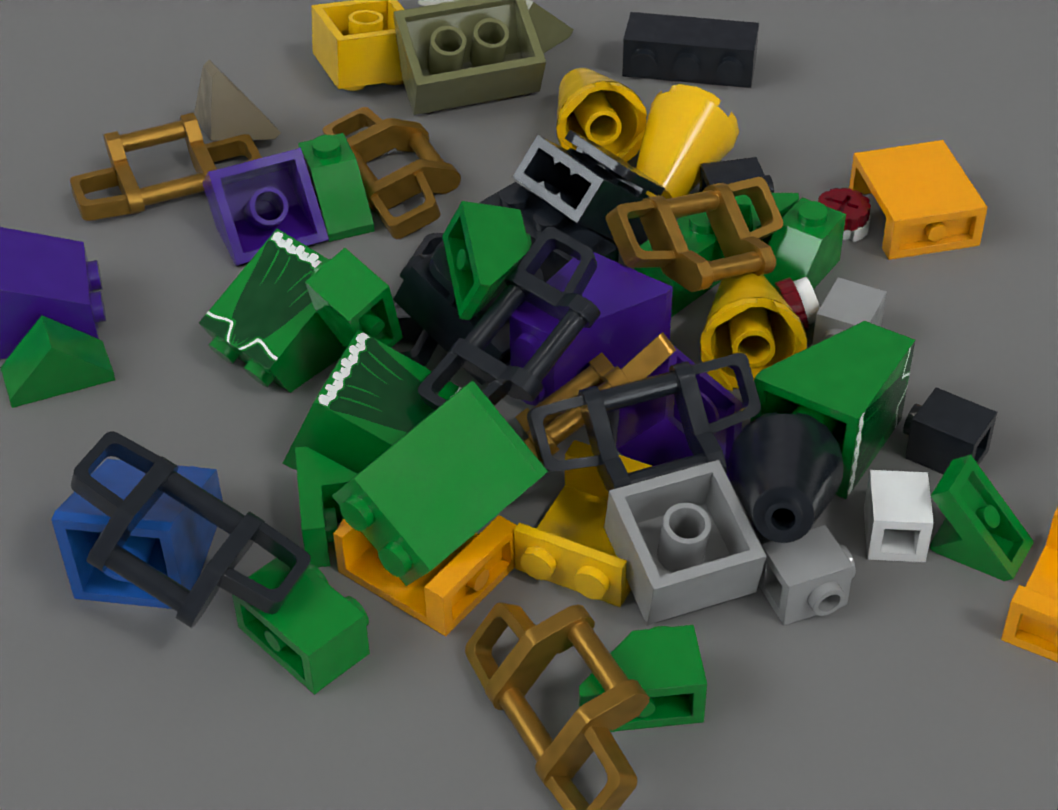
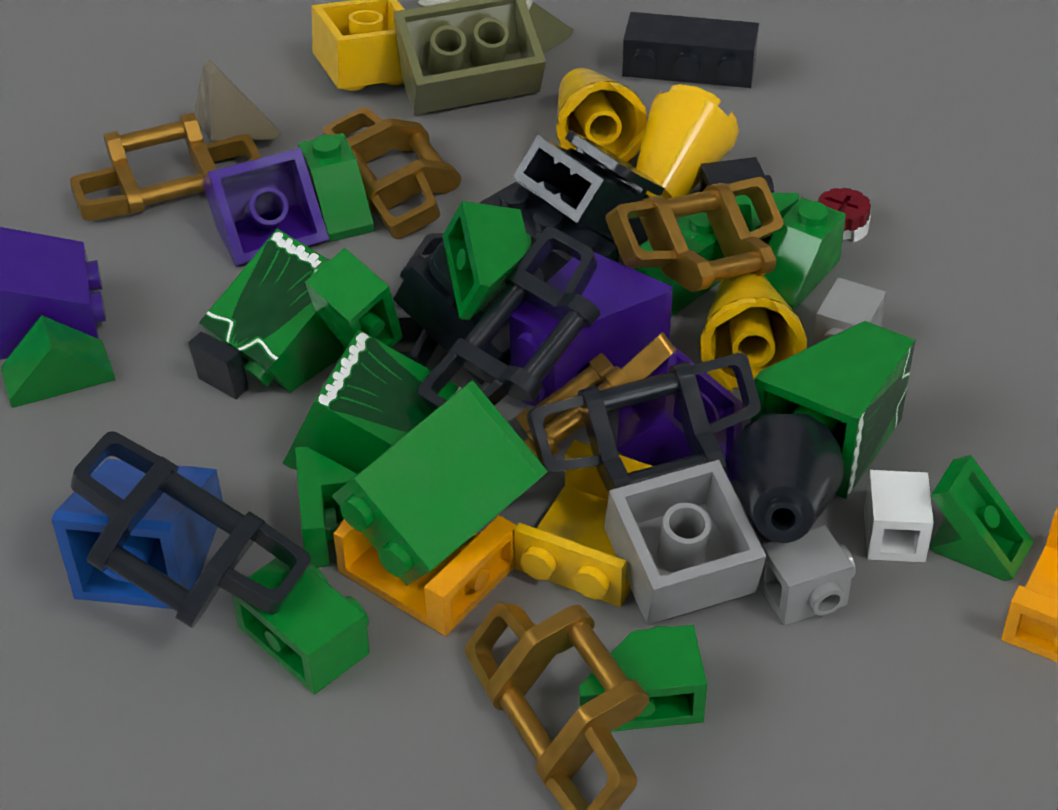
piece [775,277,820,331] -> none
light orange panel [849,140,988,260] -> none
black brick [903,387,997,475] -> none
none -> black tile [188,332,249,399]

